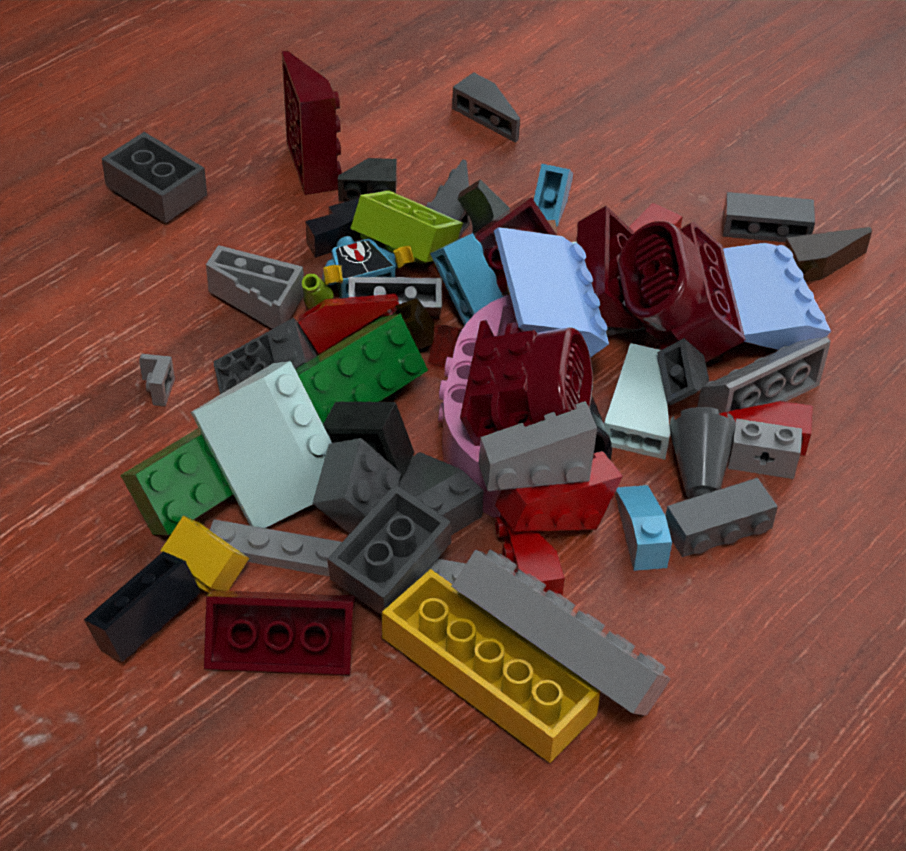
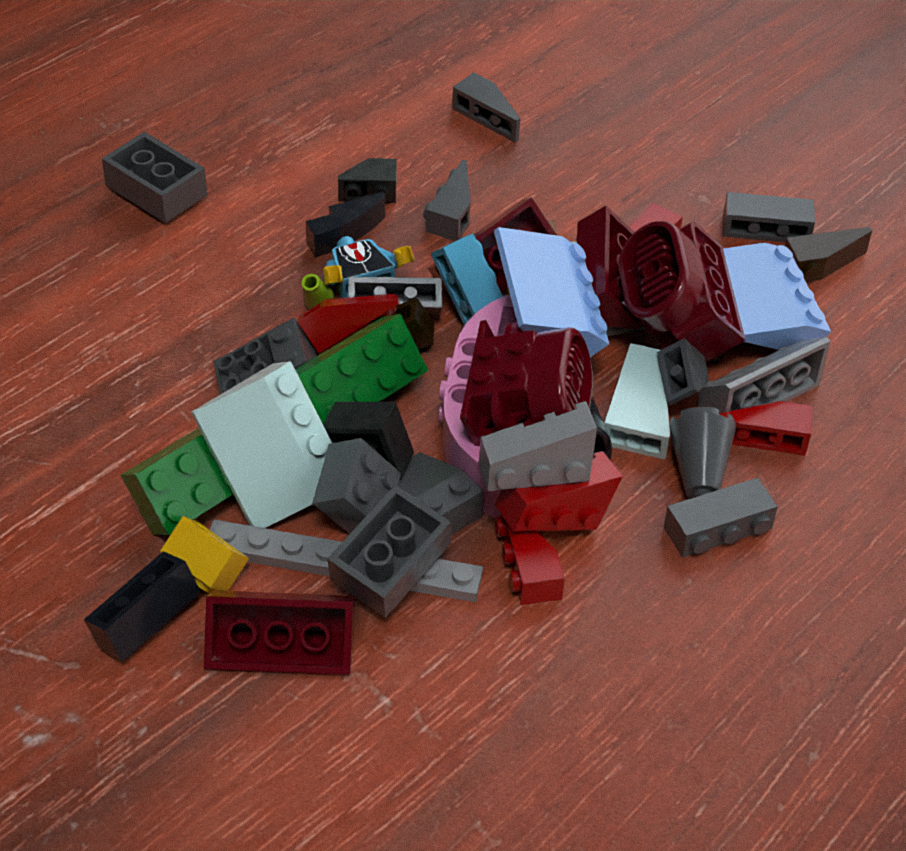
light grey bracket [139,354,175,406] -> none
light grey wedge [206,245,304,329] -> none
dark red slope [281,50,342,195] -> none
lime brick [351,190,463,264] -> none
yellow brick [382,569,601,763] -> none
clear red tile [428,325,462,368] -> none
light grey brick [451,549,671,716] -> none
pearl dark grey arch [457,179,510,234] -> none
medium azure slope [534,164,574,227] -> none
medium azure slope [615,485,672,571] -> none
light grey brick [728,418,802,479] -> none

